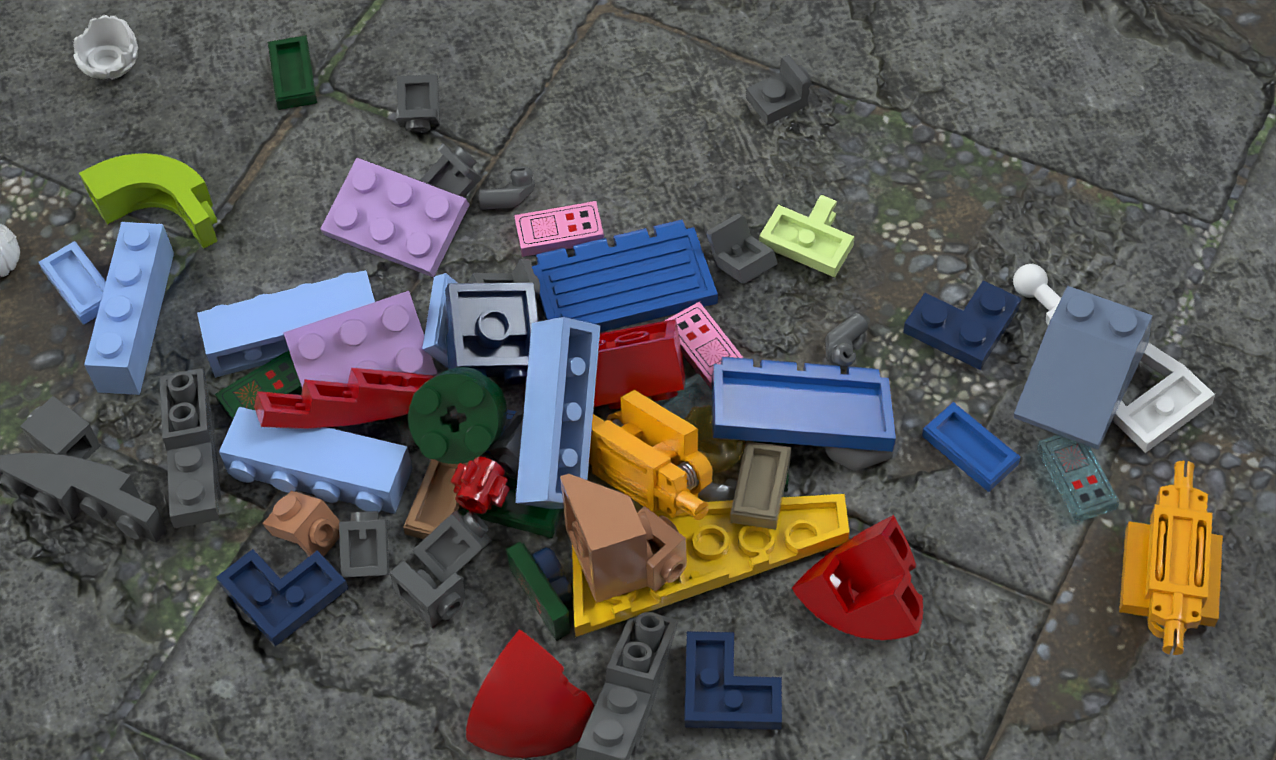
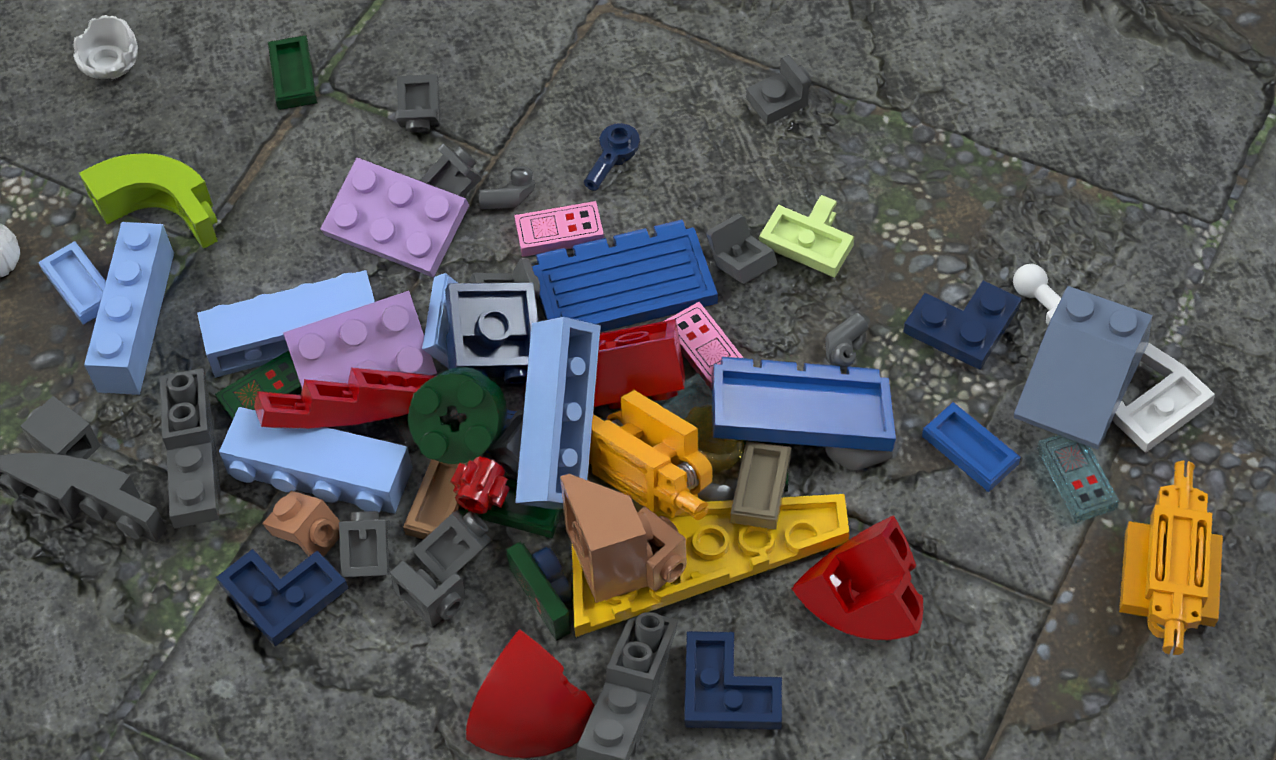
none -> dark blue plate [584,123,640,191]

